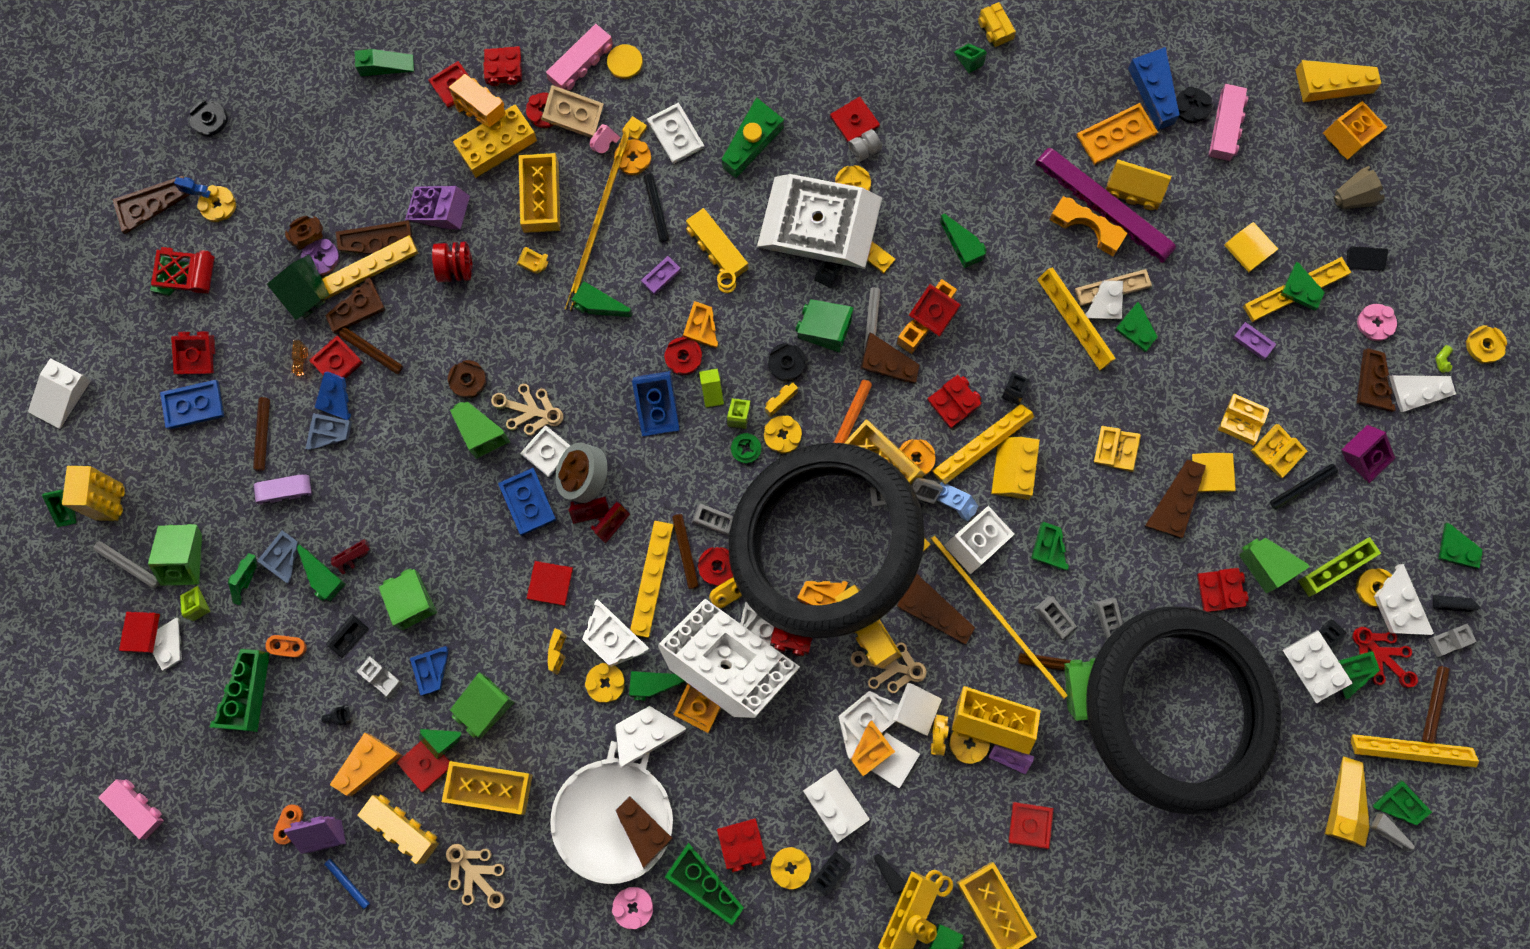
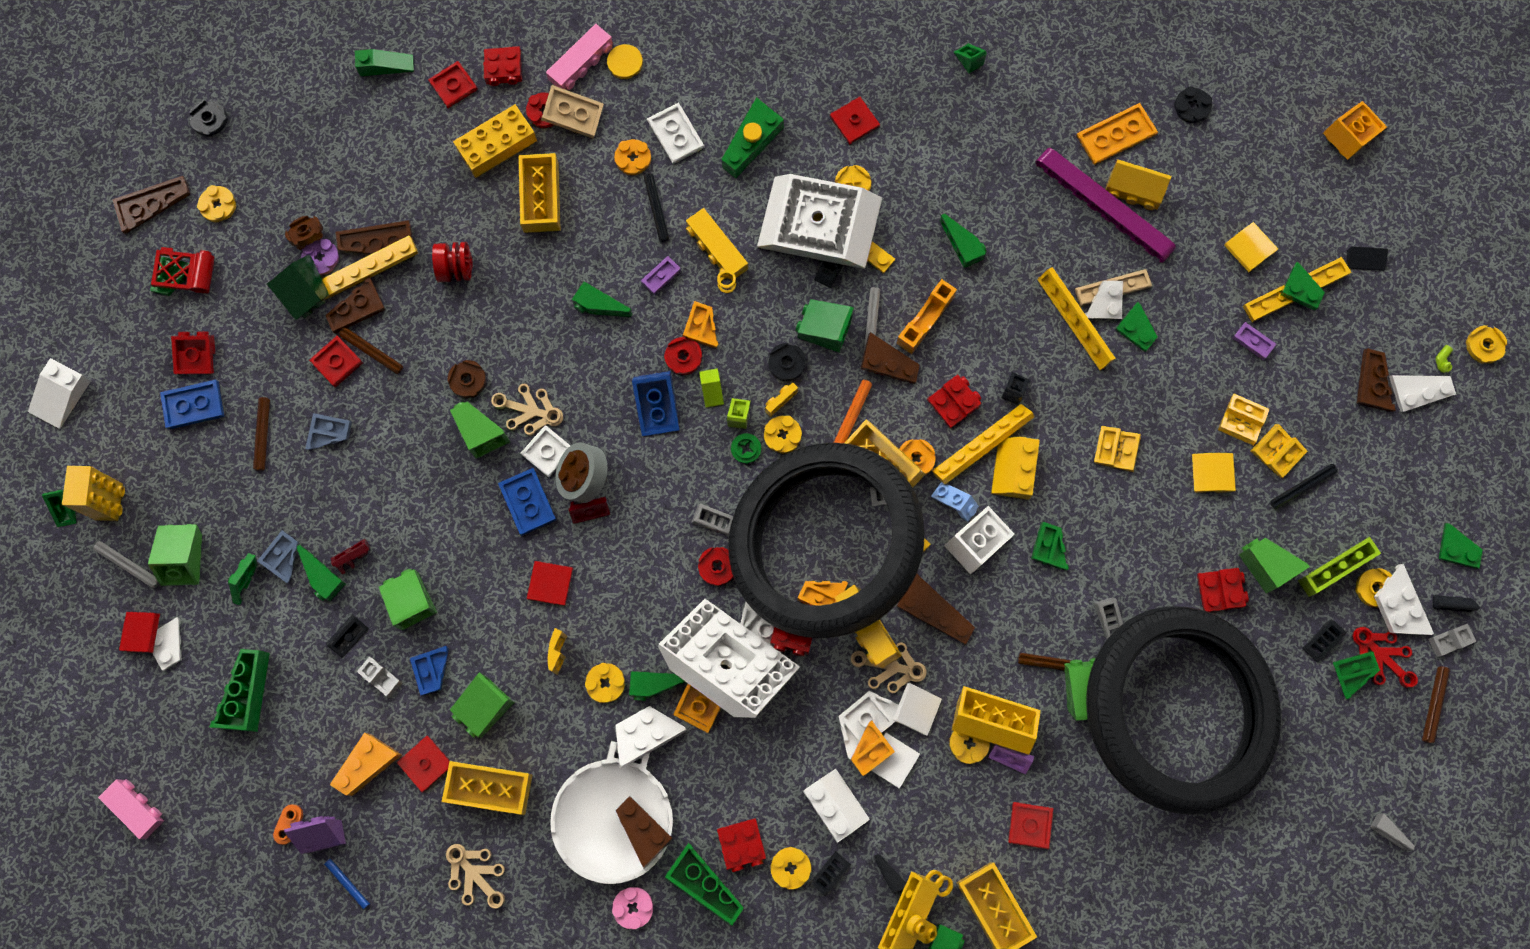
blue plate [174,177,211,198] -> none
lime slope [180,586,211,621] -> none
lavender beam [254,475,312,505] -> none
orange plate [266,635,307,658] -> none
clear orange plate [291,340,308,376] -> none
blue wing [315,372,351,420] -> none
black piece [321,704,351,725] -> none
yellow wedge [358,794,439,864] -> none
medium lavender slope [405,186,470,229] -> none
green slope [419,729,461,759] -> none
light orange wedge [449,74,506,127] -> none
yellow bracket [516,247,548,274] -> none
yellow piece [565,131,630,311] -> none
white wing [582,599,650,667] -> none
bright pink leg [589,124,621,153] -> none
dark red plate [591,501,630,544] -> none
yellow plate [622,116,648,140] -> none
yellow plate [630,521,674,638] -> none
reddish brown axle [672,514,698,589] -> none
yellow plate [709,577,742,608] -> none
light grey wheel [848,129,882,162] -> none
red tile [909,284,961,337] -> none
light grey slope [911,478,943,504] -> none
yellow piece [931,536,1068,699] -> none
yellow plate [931,715,948,756] -> none
yellow brick [978,2,1016,47] -> none
light grey slope [1034,596,1077,639] -> none
light orange arch [1049,196,1128,256] -> none
blue wedge [1128,47,1179,130] -> none
reddish brown wing [1145,460,1206,539] -> none
bright pink brick [1209,84,1248,161] -> none
white brick [1282,630,1352,703] -> none
yellow wedge [1295,60,1381,102] -> none
yellow wedge [1325,756,1370,847] -> none
dark tan cone [1334,166,1385,209] -> none
magenta slope [1341,425,1395,483] -> none
yellow plate [1351,734,1479,767] -> none
bright pink plate [1357,304,1397,341] -> none
green wing [1372,780,1432,825] -> none

